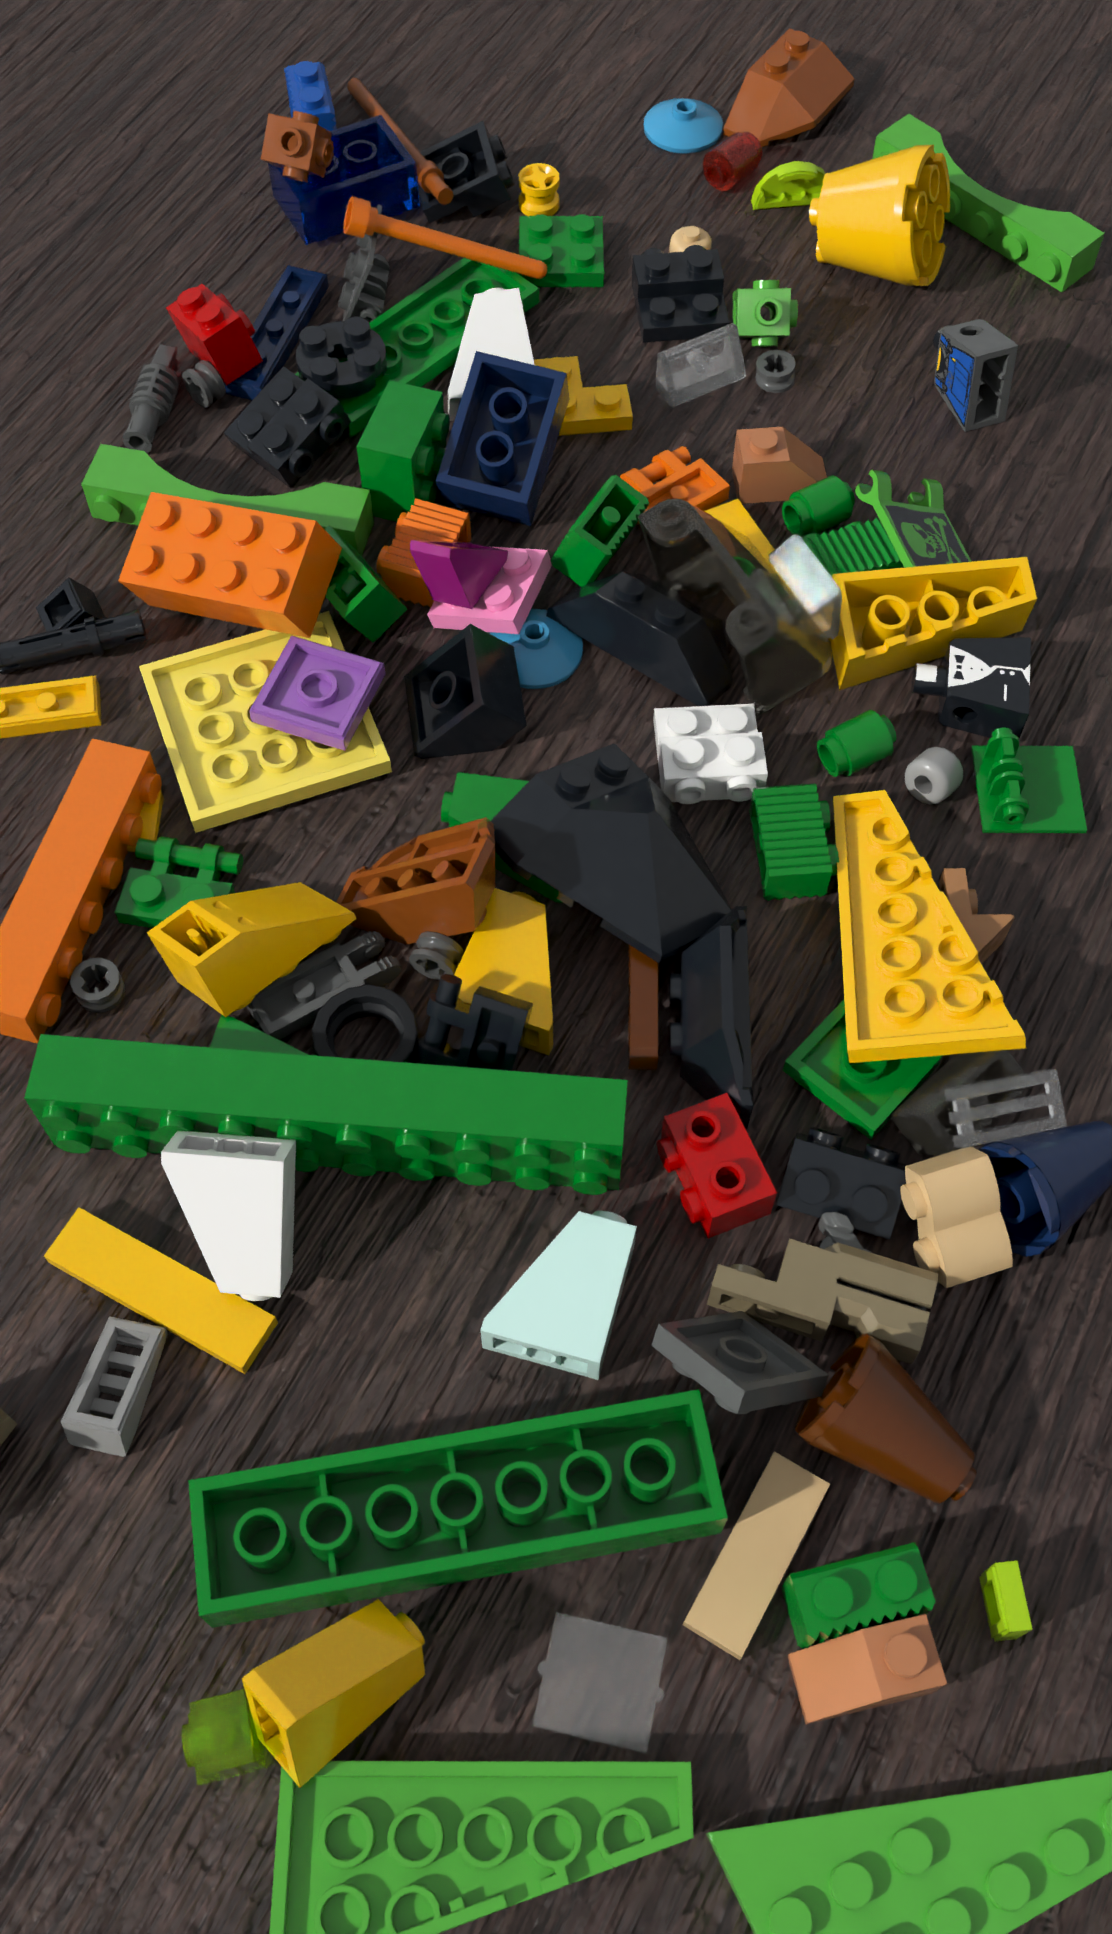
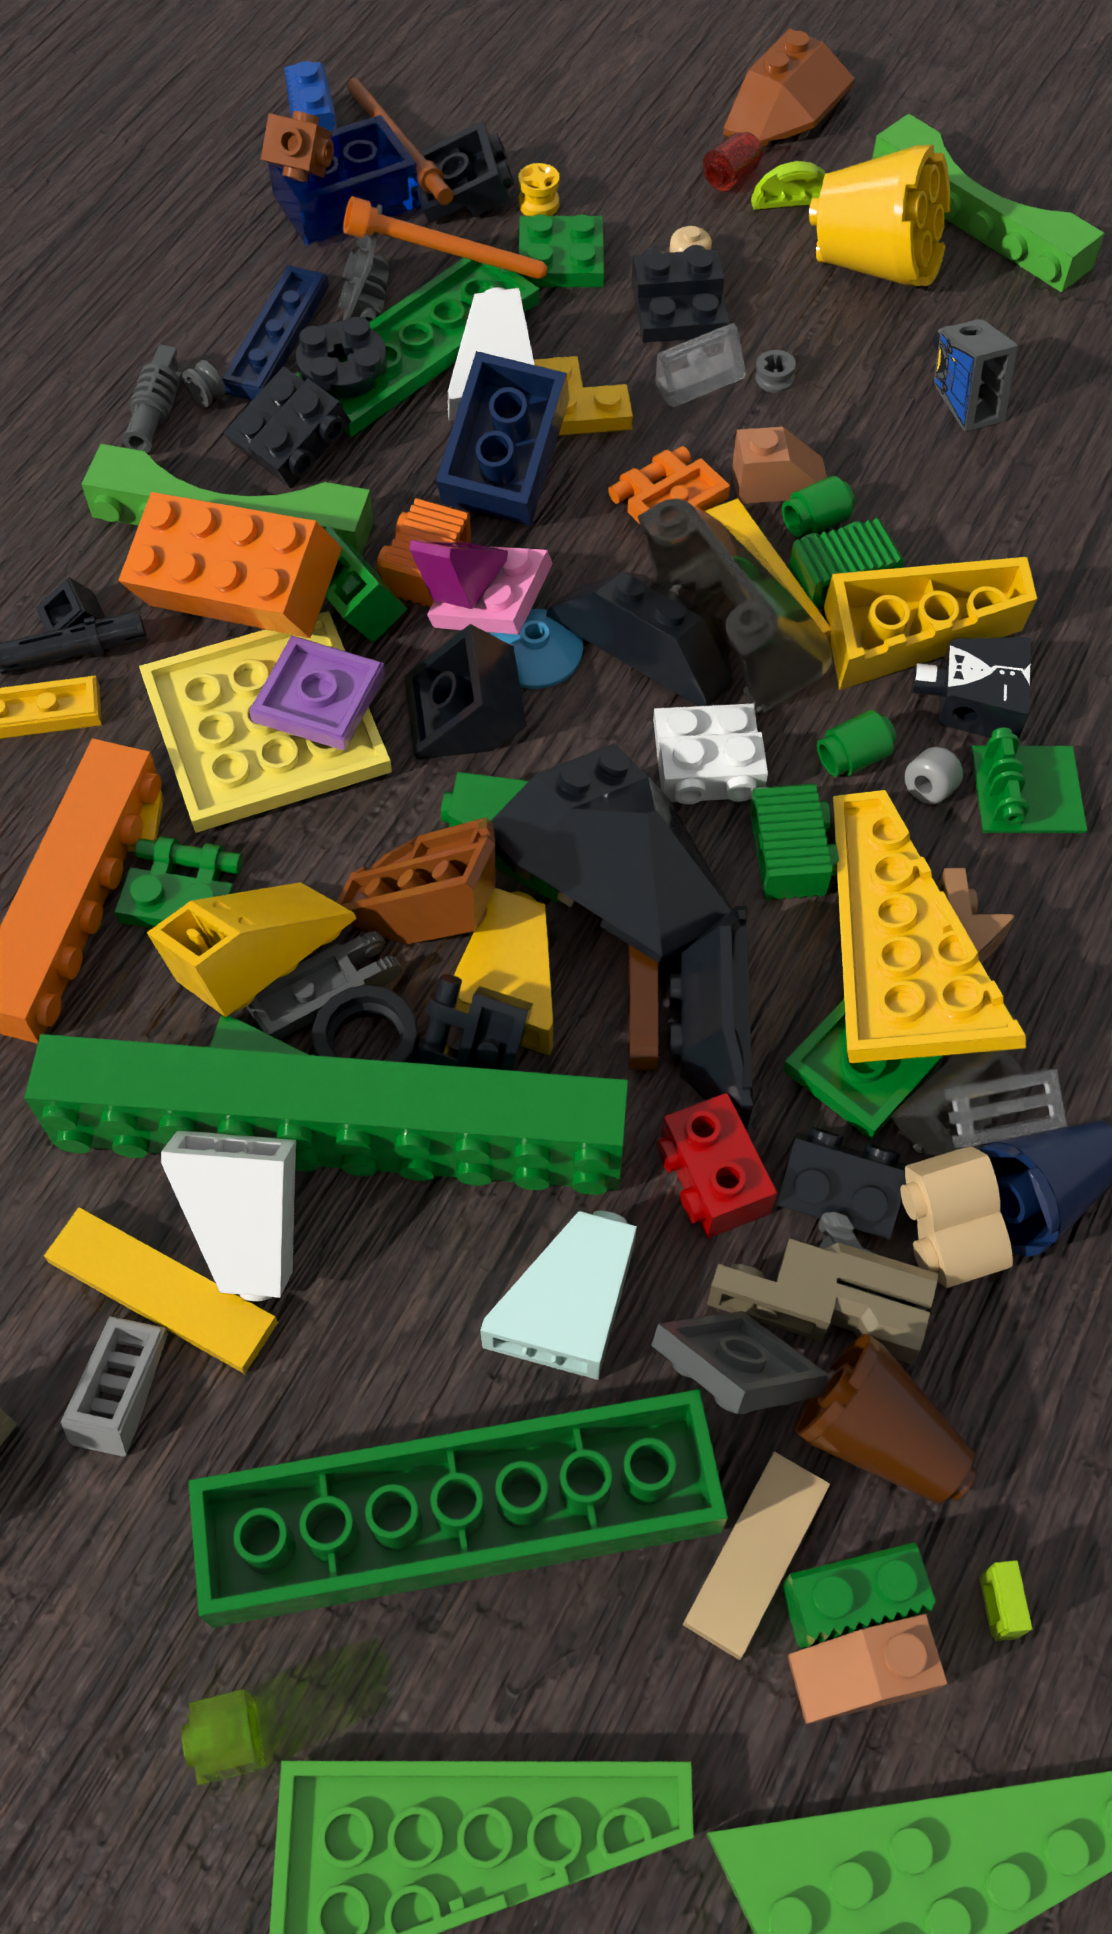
dark grey bush [70,957,125,1013] -> none
red brick [166,284,263,385] -> none
yellow slope [242,1599,425,1788] -> none
green brick [357,380,450,522] -> none
dark grey bush [409,931,464,981] -> none
clear piece [532,1612,667,1754] -> none
green brick [550,475,649,587] -> none
dark azure dish [644,98,723,154] -> none
bright green brick [732,280,798,347] -> none
clear slope [768,534,842,640] -> none
bright green flag [855,469,972,568] -> none

